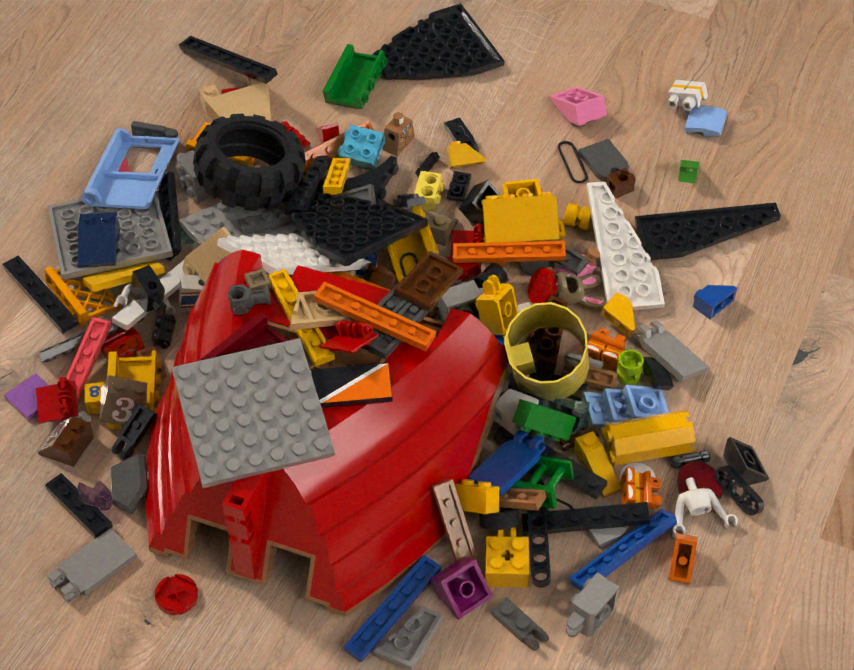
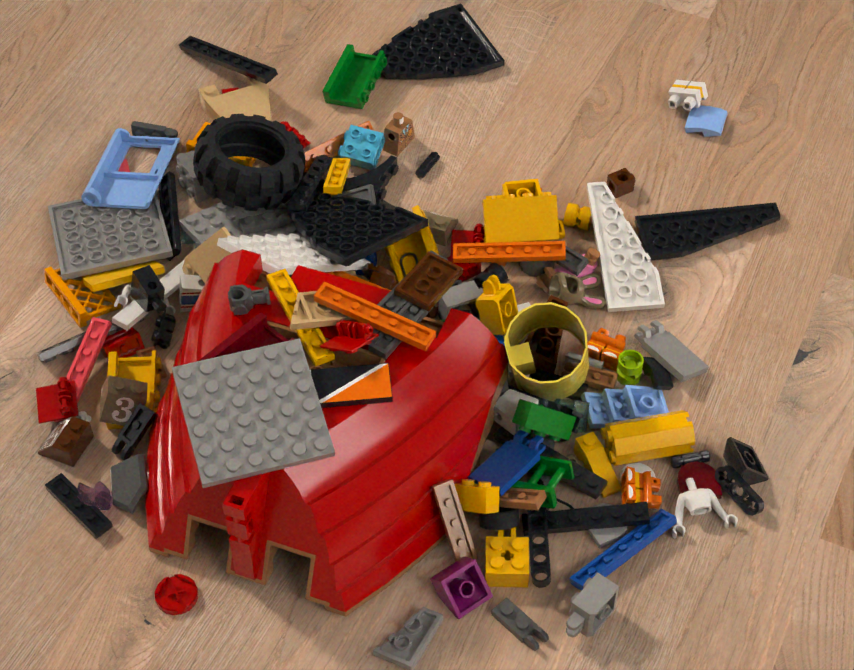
black plate [2,255,79,334] -> none
medium lavender tile [4,373,49,421] -> none
light grey tile [48,528,137,603] -> none
dark blue slope [78,212,120,268] -> none
yellow brick [84,382,104,415] -> none
dark tan plate [244,268,271,291] -> none
red slope [316,122,339,143] -> none
blue plate [344,555,441,662] -> none
black plate [393,193,426,207] -> none
light yellow brick [414,171,444,211] -> none
black hinge [444,117,479,152] -> none
yellow slope [446,141,486,169] -> none
black slope [447,171,472,201] -> none
black slope [458,180,501,226] -> none
red tile [528,268,558,304] -> none
bright pink slope [549,87,607,126] -> none
black piece [558,141,588,183] -> none
reddish brown axle [559,426,599,451] -> none
dark grey tile [578,139,629,183] -> none
yellow slope [600,292,635,338] -> none
orange slope [669,533,697,584] -> none
bright green slope [678,160,699,183] -> none
blue slope [693,285,737,319] -> none

